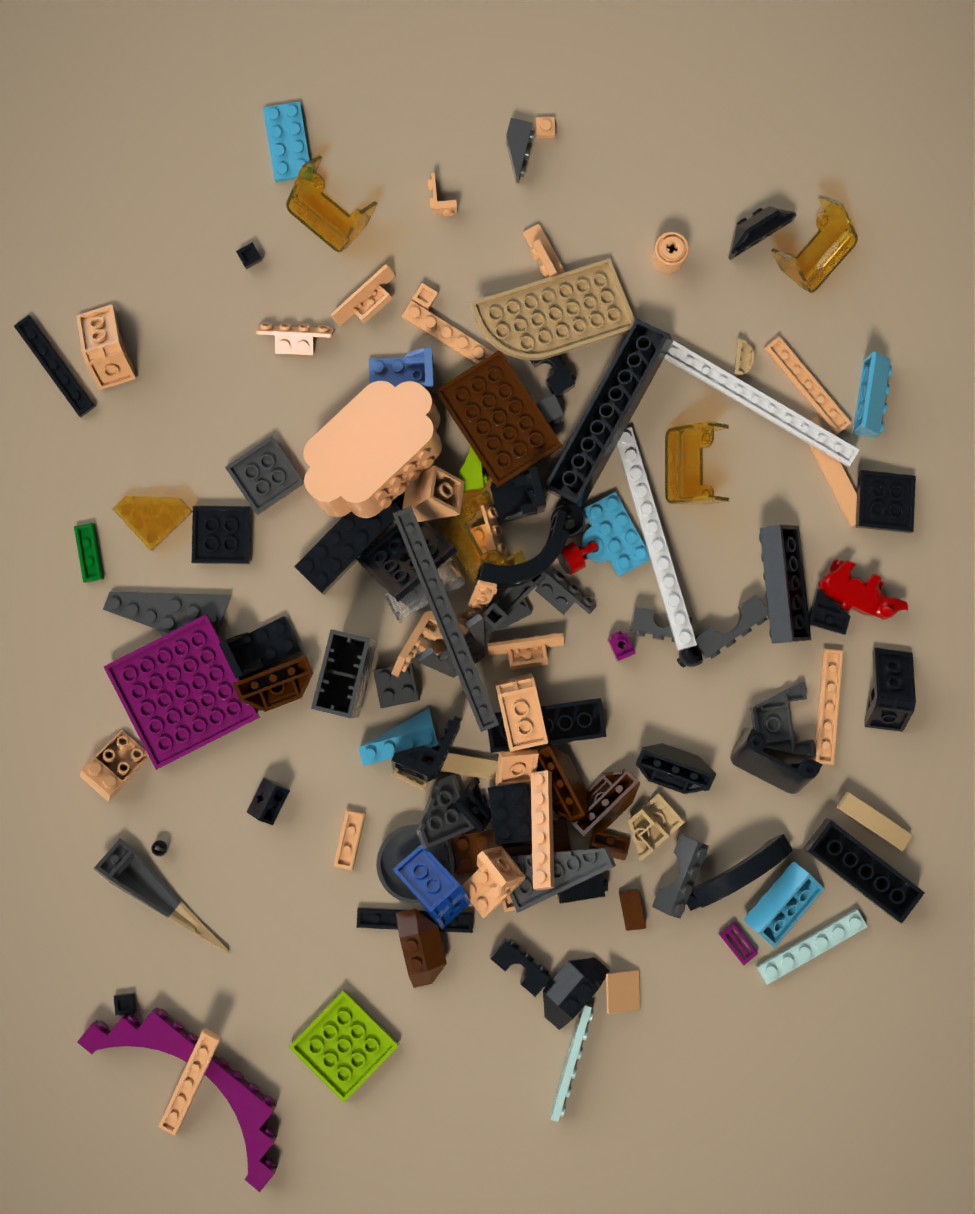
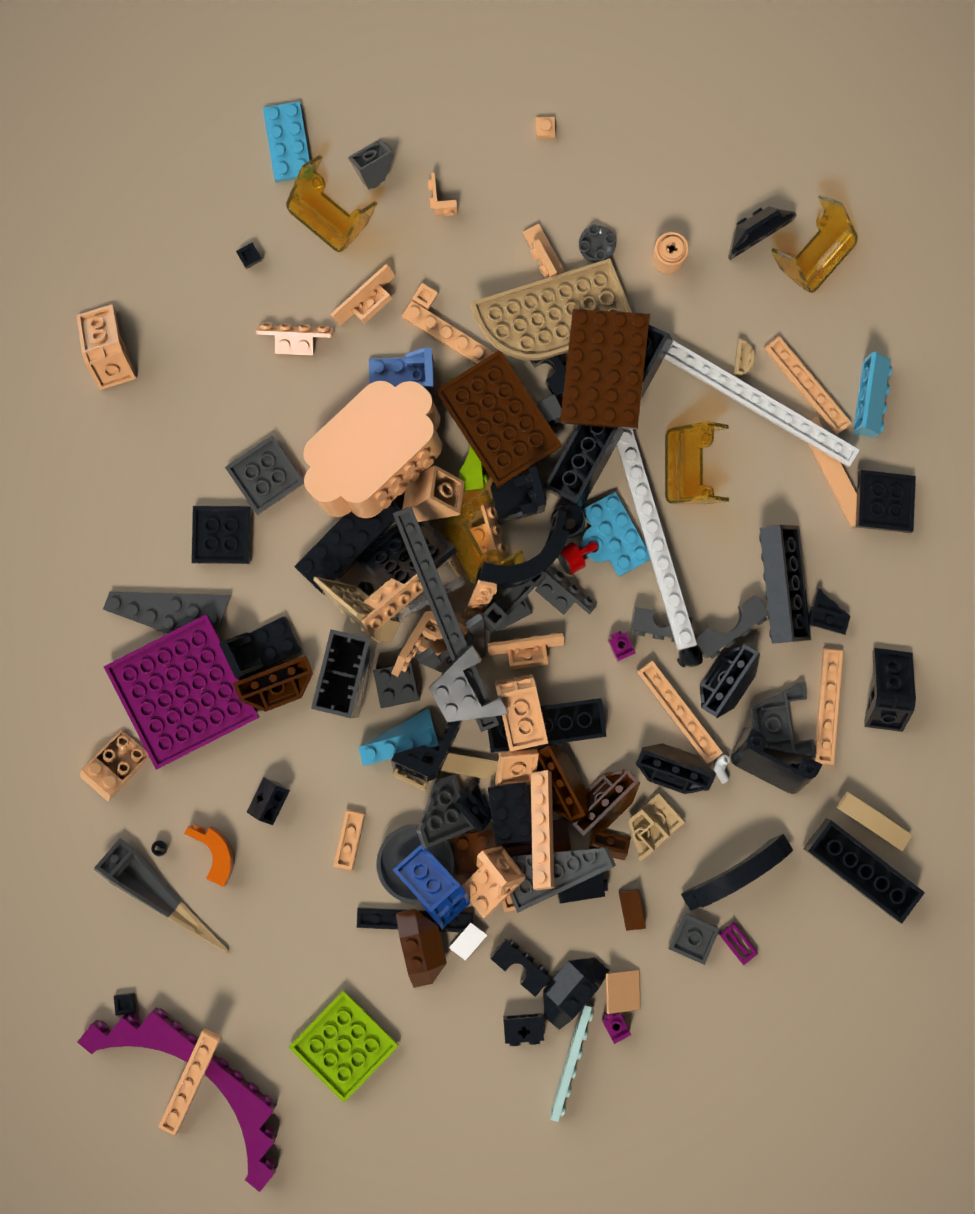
black tile [14,315,96,417] -> none
green tile [74,523,104,583] -> none
clear yellow plate [112,496,193,551] -> none
dark grey slope [506,118,535,183] -> none
dark grey arch [652,834,709,918] -> none
medium azure slope [743,861,824,948] -> none
light aqua plate [756,909,867,985] -> none
red animal [818,559,908,620] -> none
none -> orange arch [184,824,234,887]
none -> tan slope [313,577,401,643]
none -> dark grey slope [348,139,393,190]
none -> black hinge [358,581,374,596]
none -> light nougat bracket [362,574,424,636]
none -> wing [429,644,509,722]
none -> white sticker [449,923,487,961]
none -> black brick [503,1013,544,1046]
none -> reddish brown plate [560,309,650,430]
none -> dark grey dish [579,224,616,263]
none -> magenta brick [602,1012,631,1044]
none -> light nougat plate [637,661,723,765]
none -> dark grey plate [668,912,720,965]
none -> black wedge [700,644,760,718]
none -> white arm [713,755,730,784]

